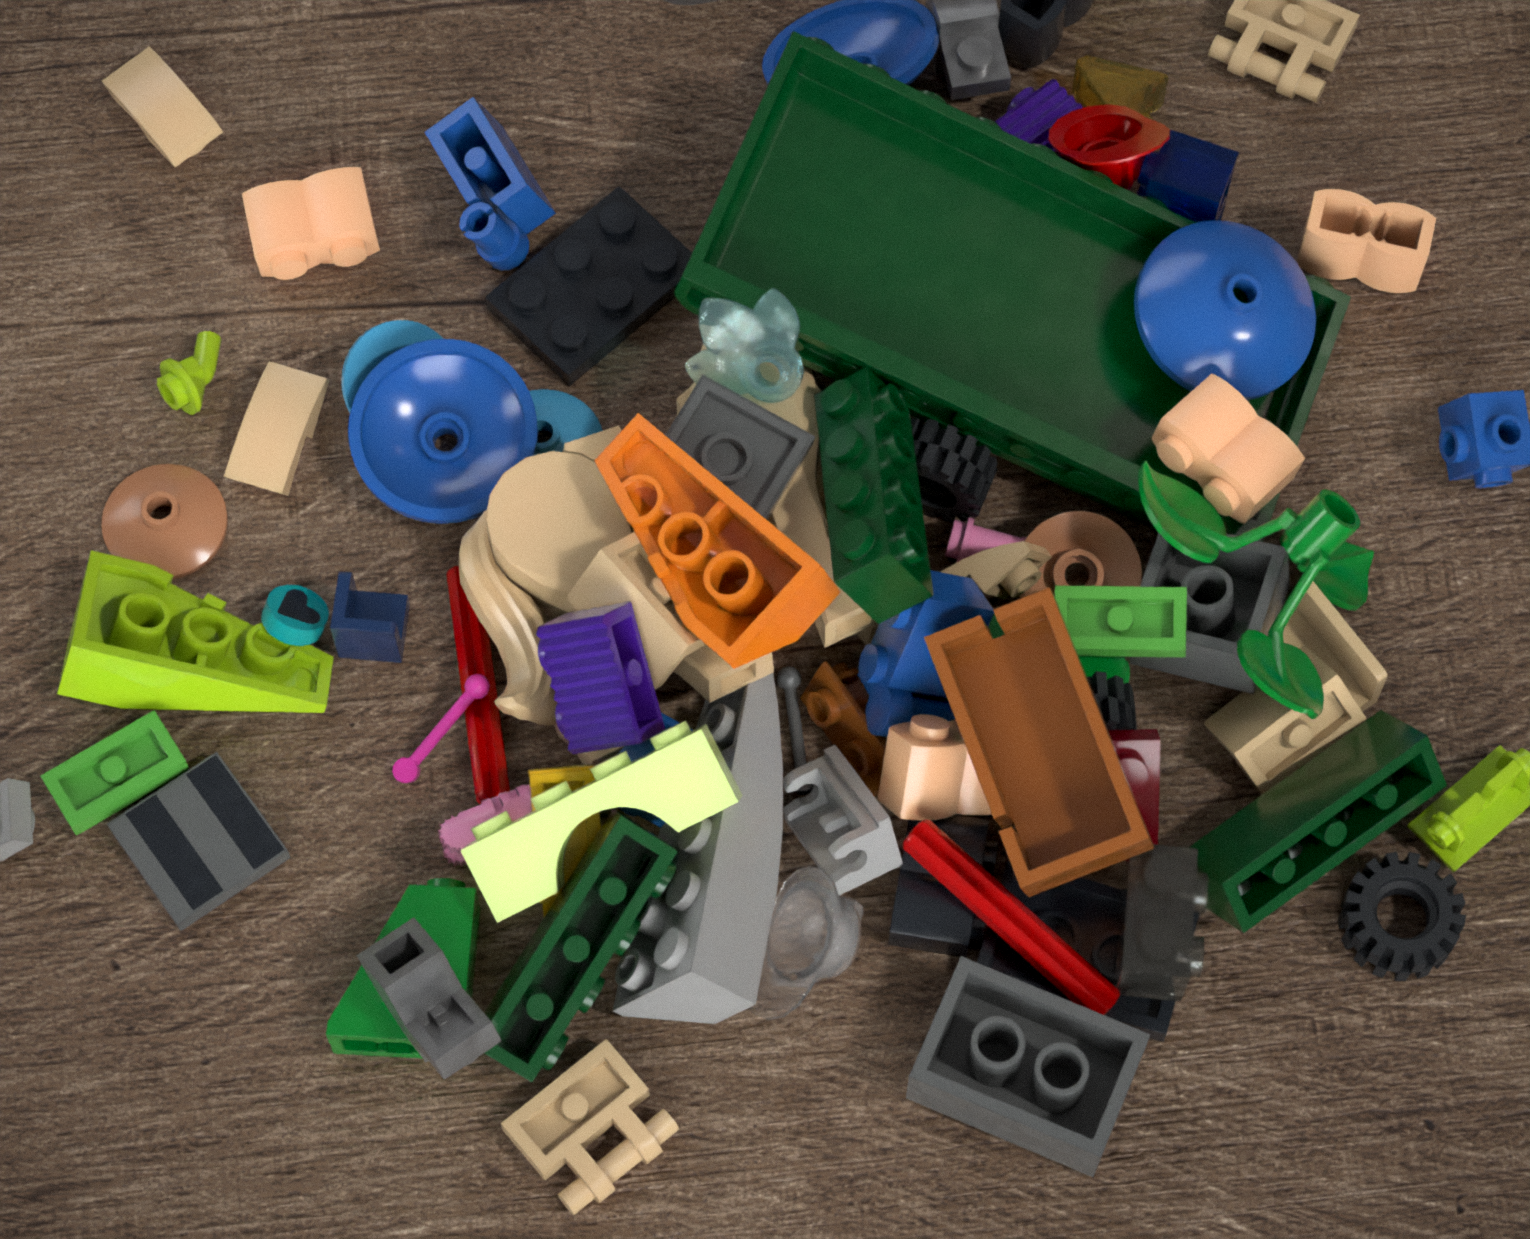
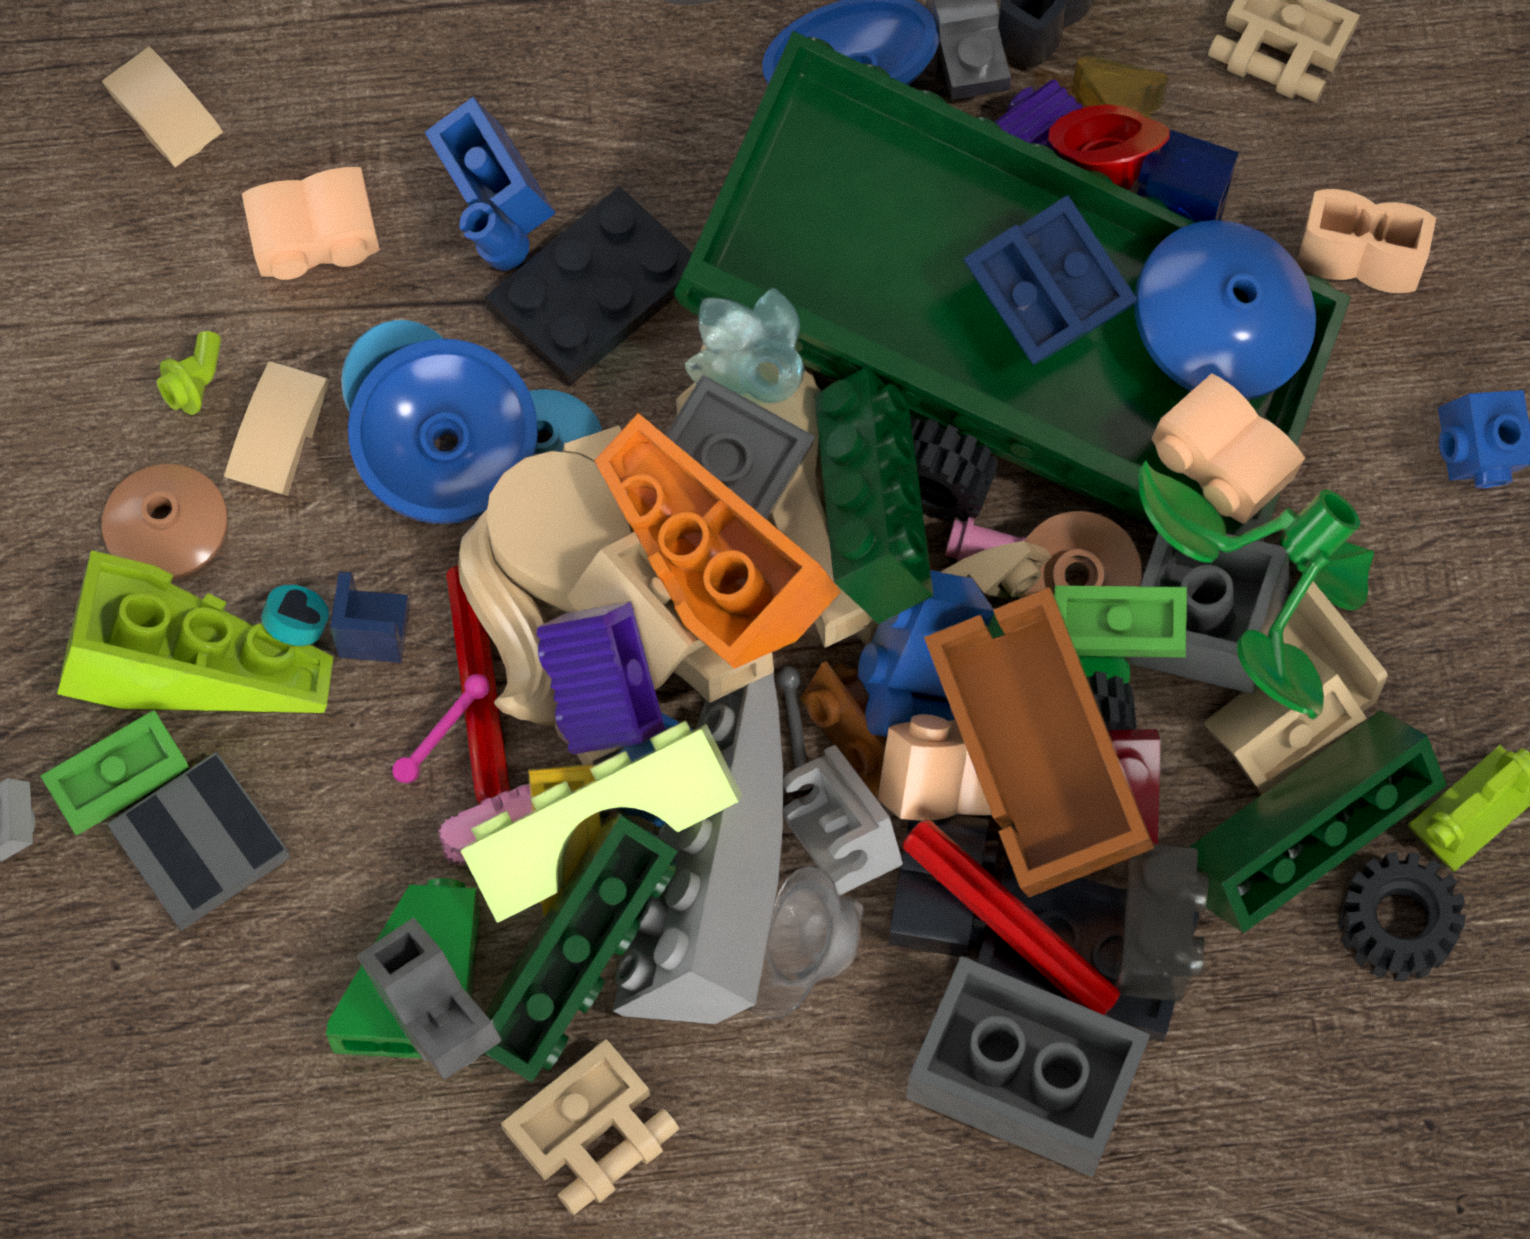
none -> dark blue slope [963,195,1138,366]

